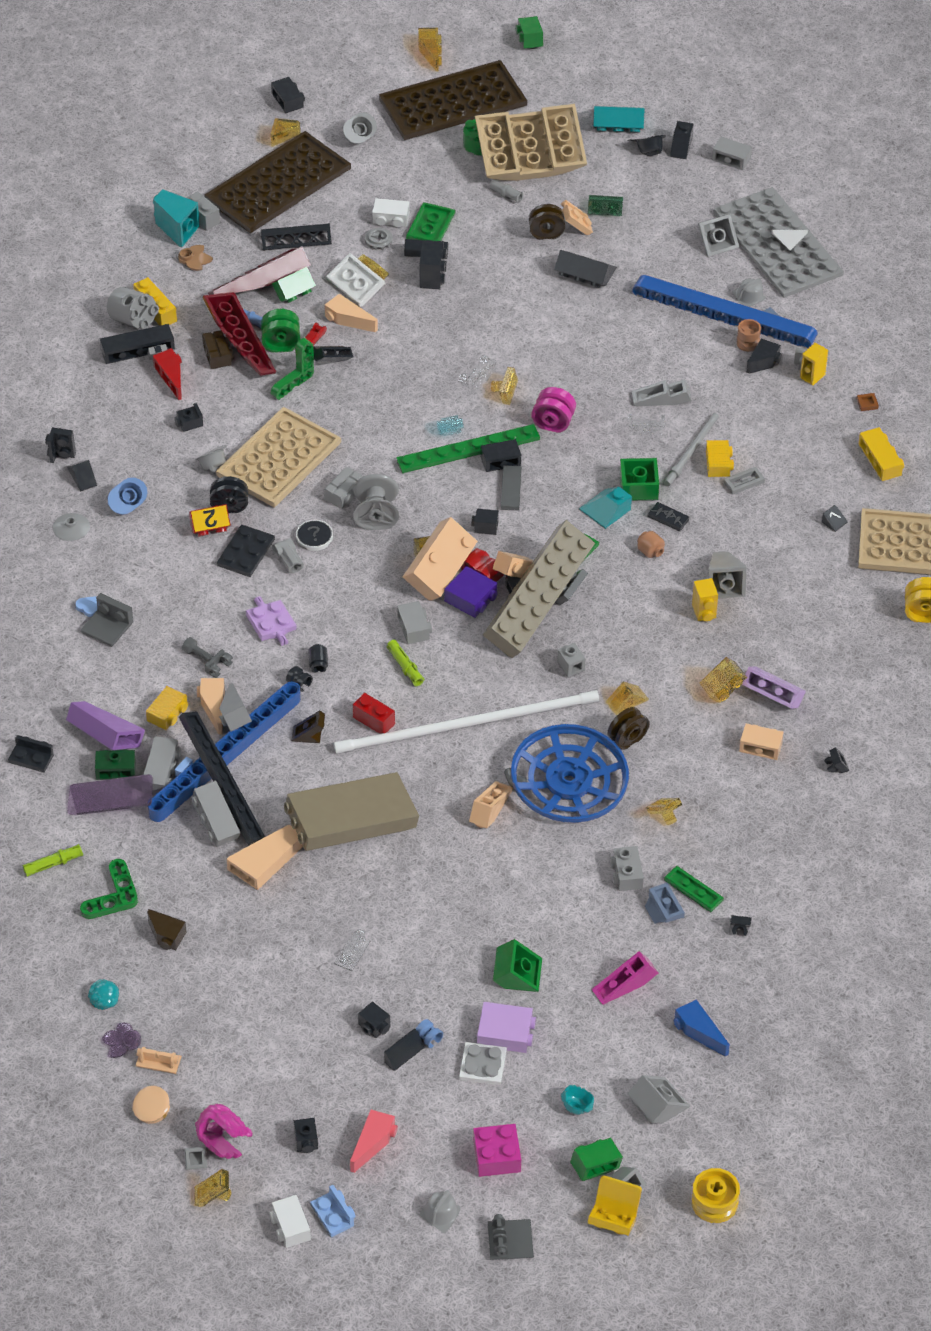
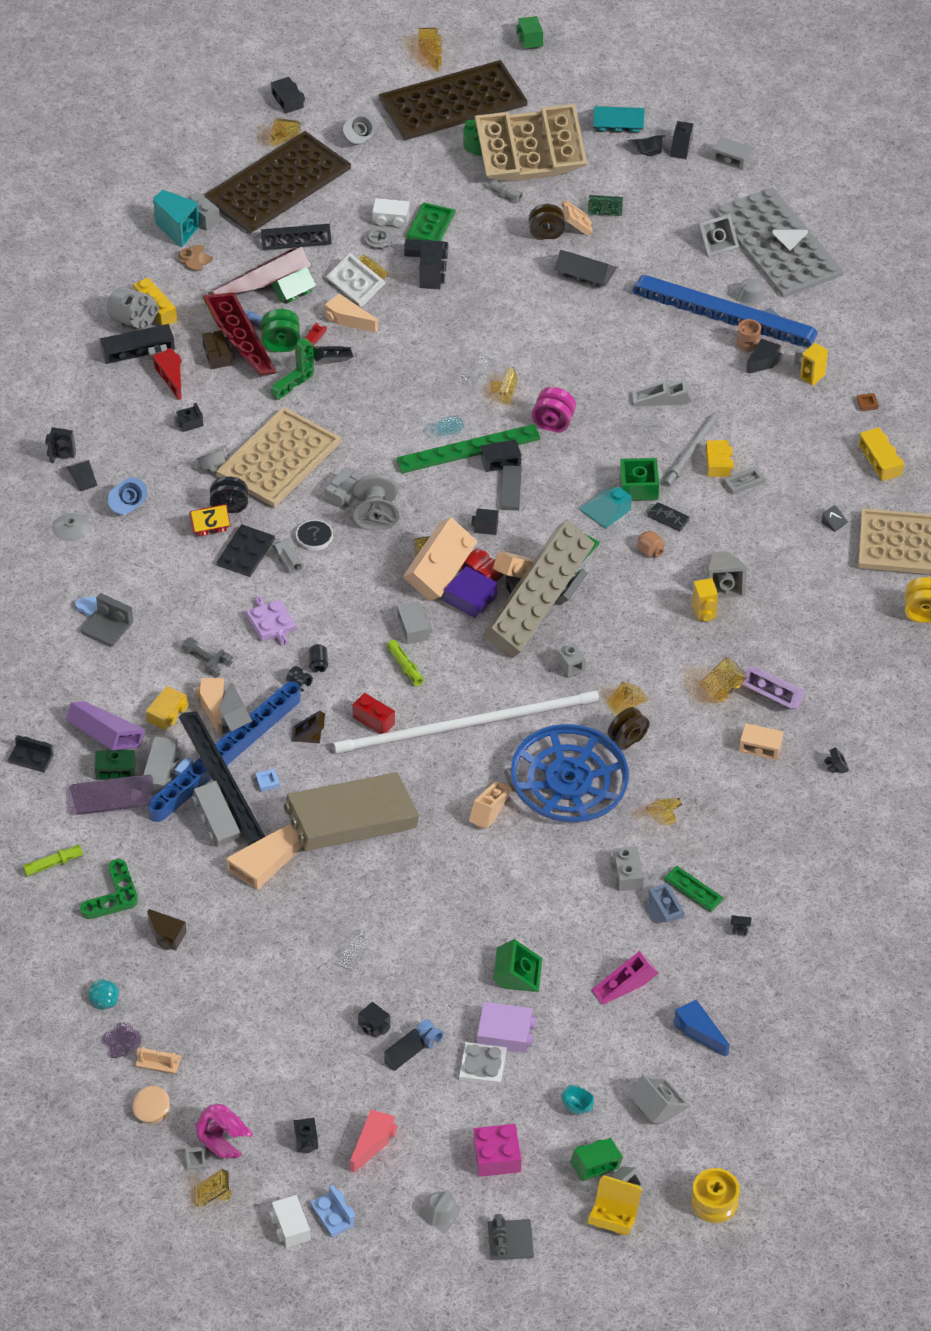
none -> light blue tile [255,769,280,792]

